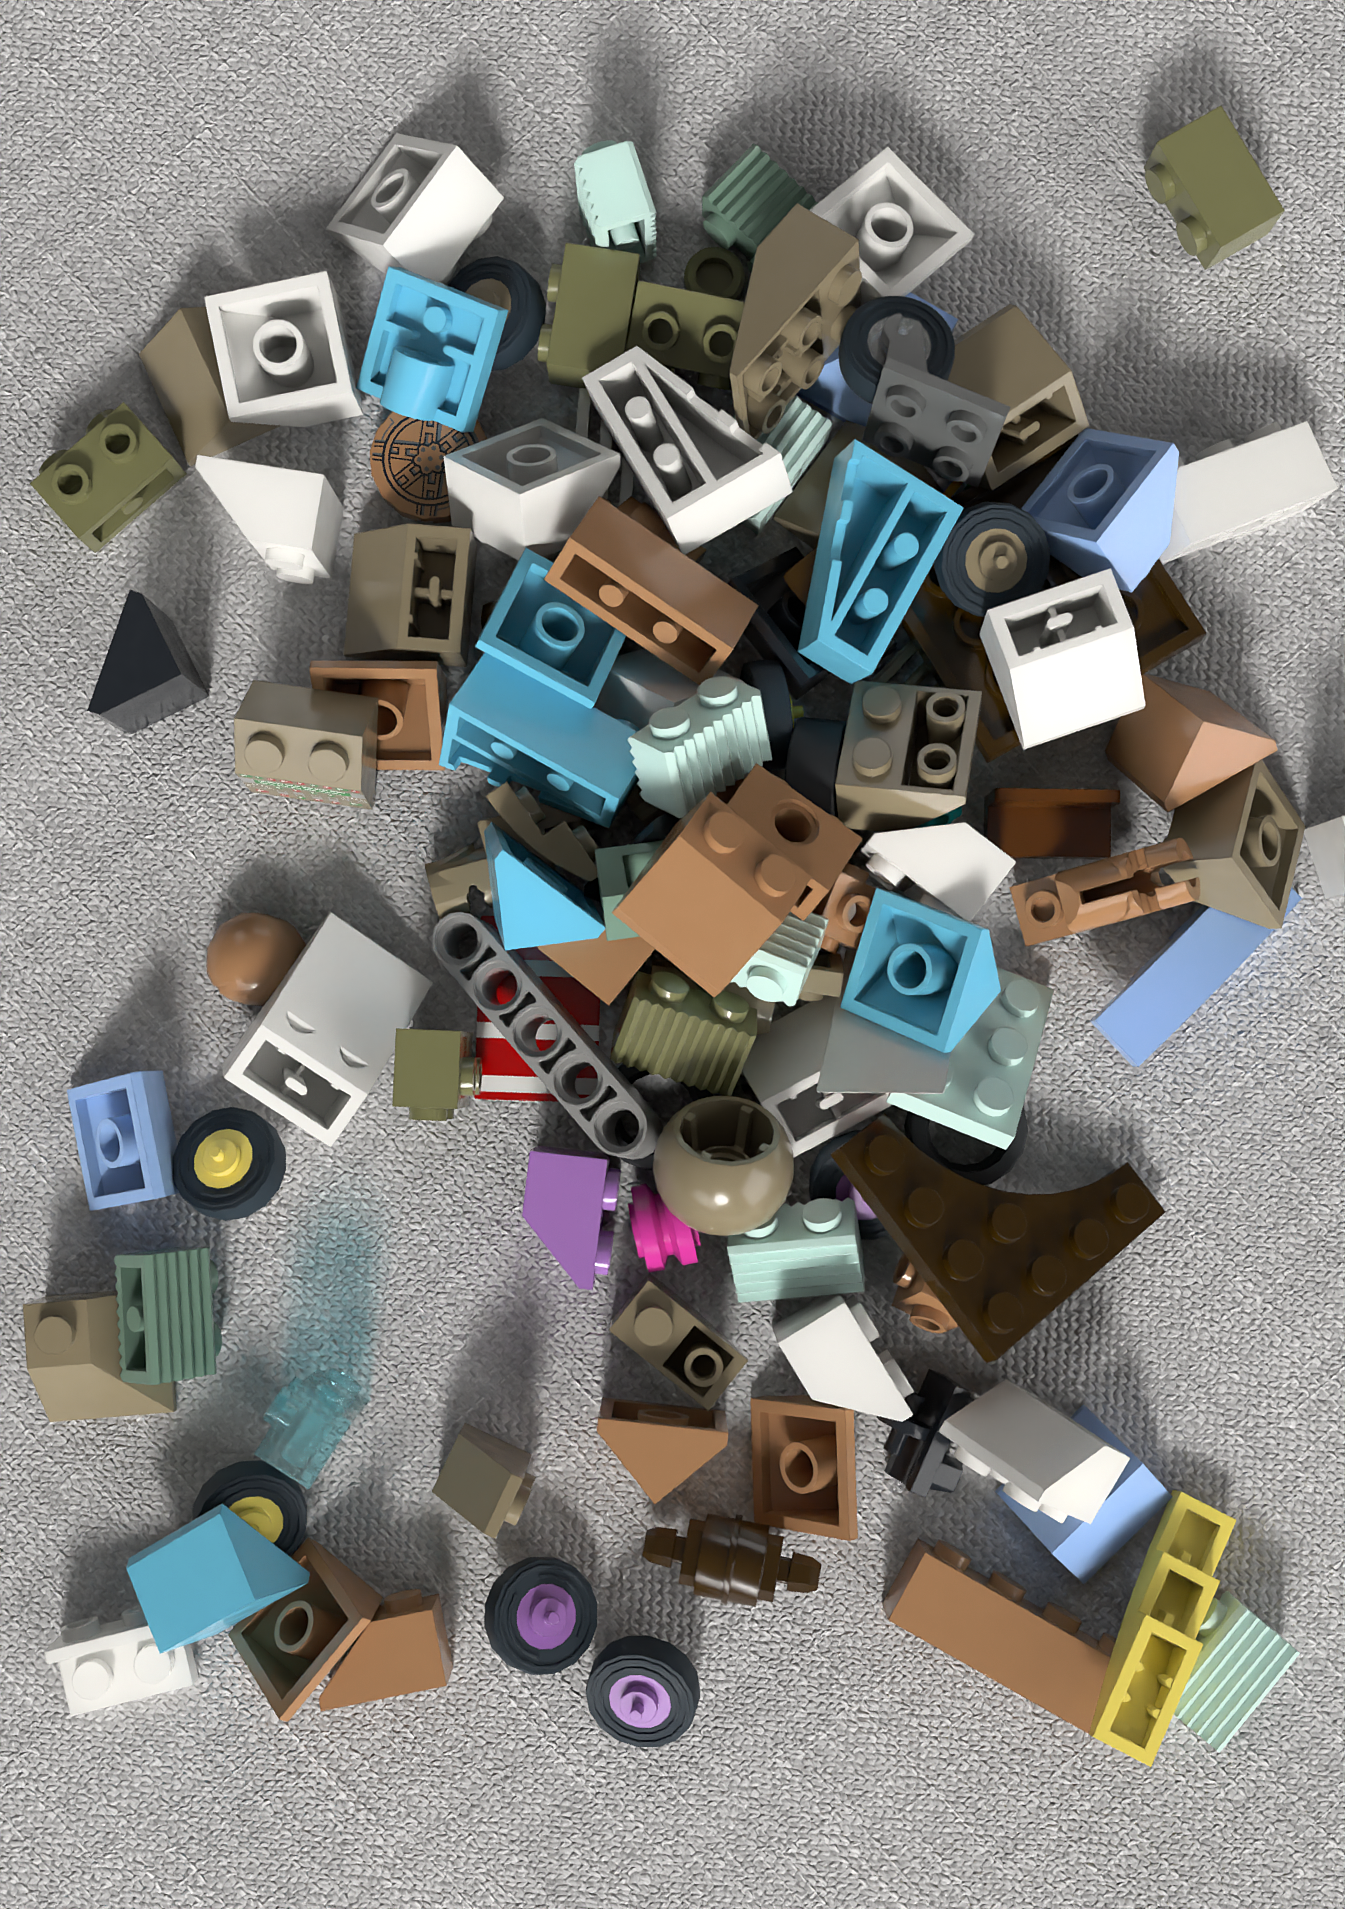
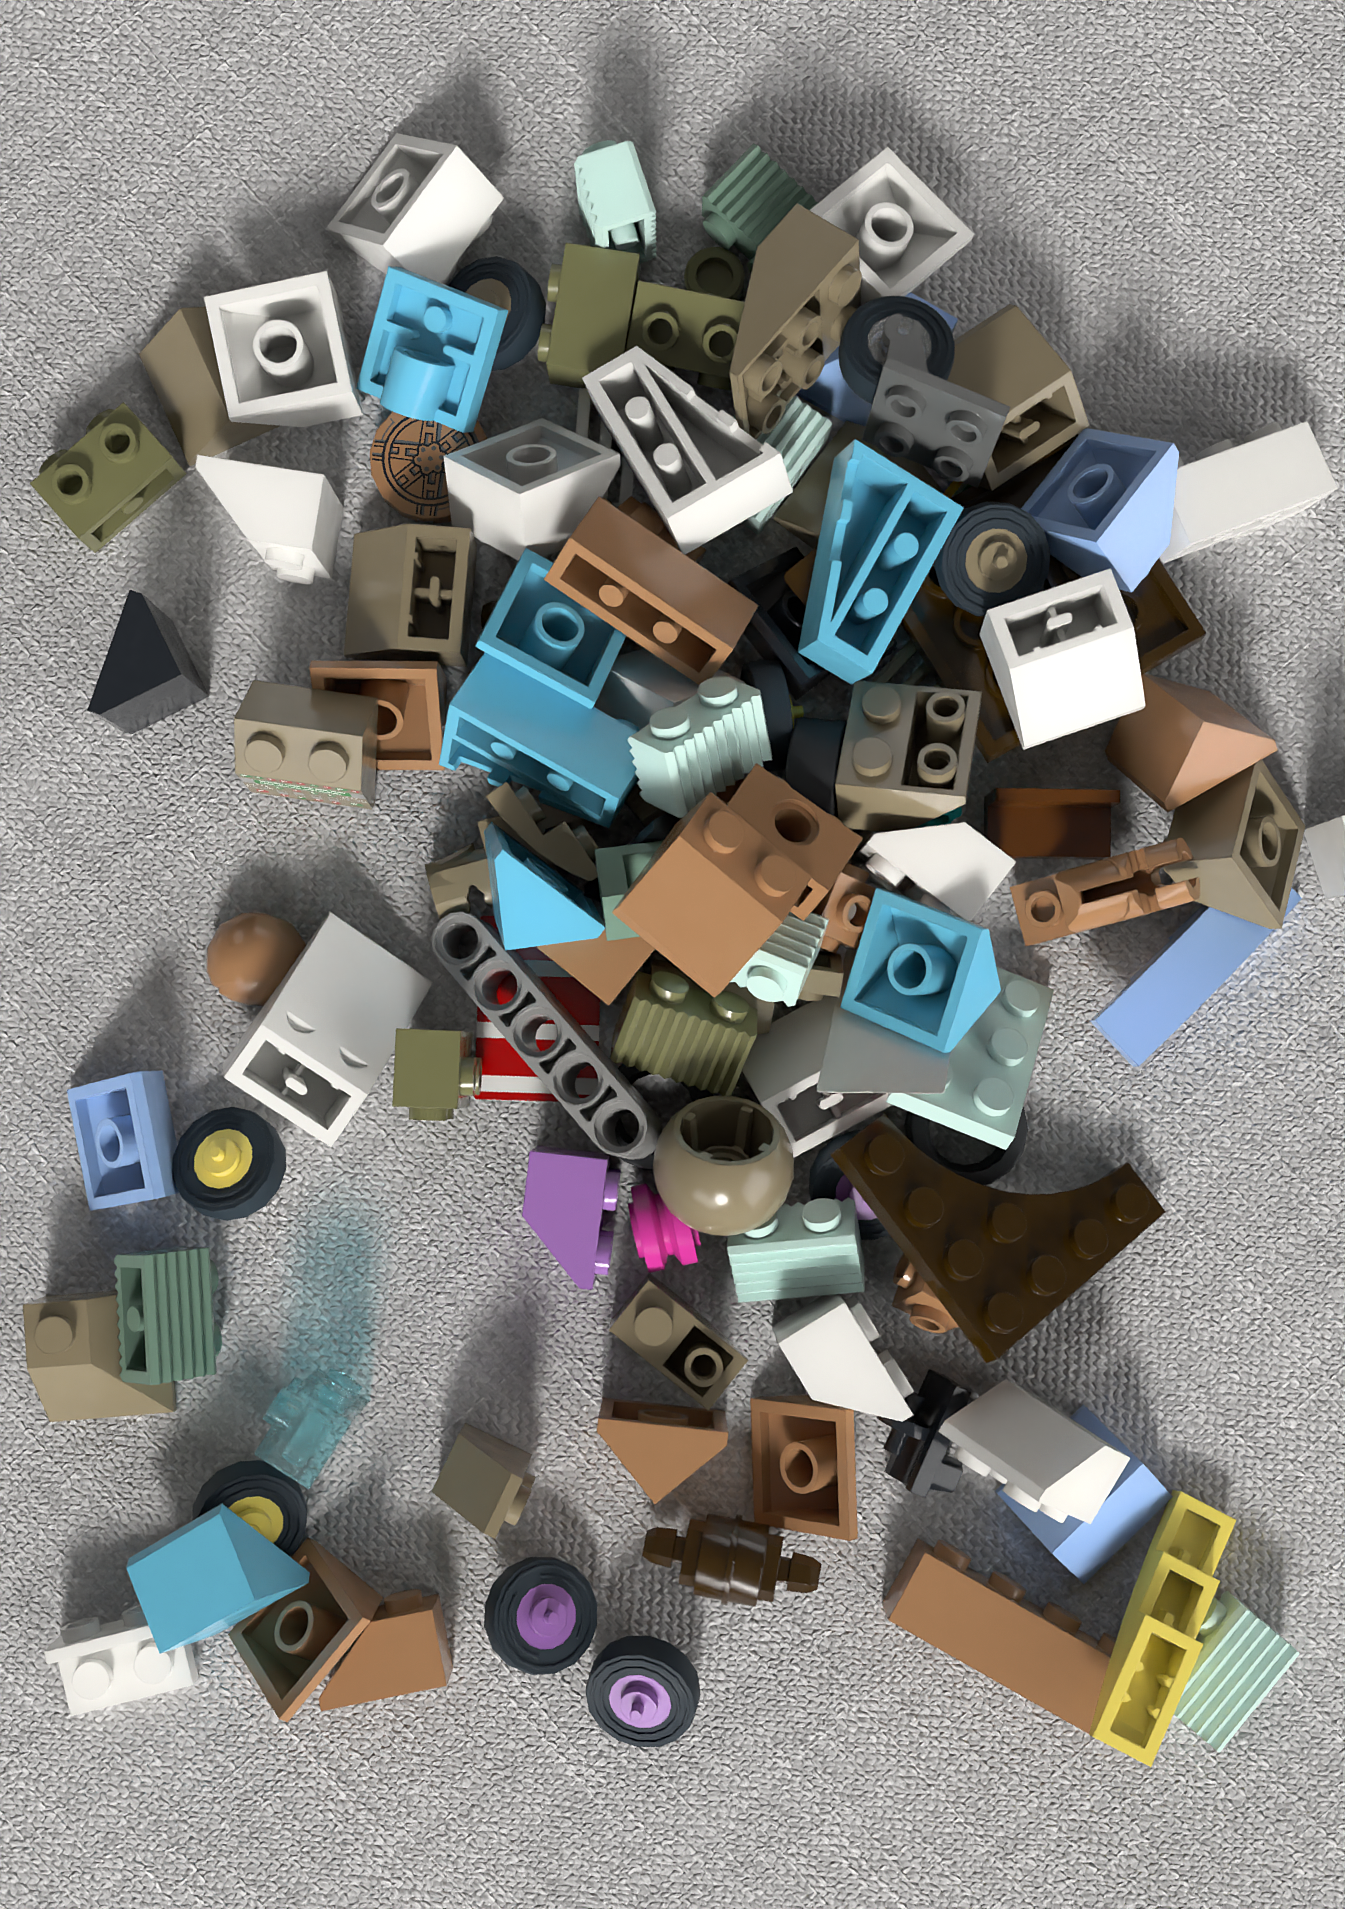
olive brick [1143,106,1285,270] -> none

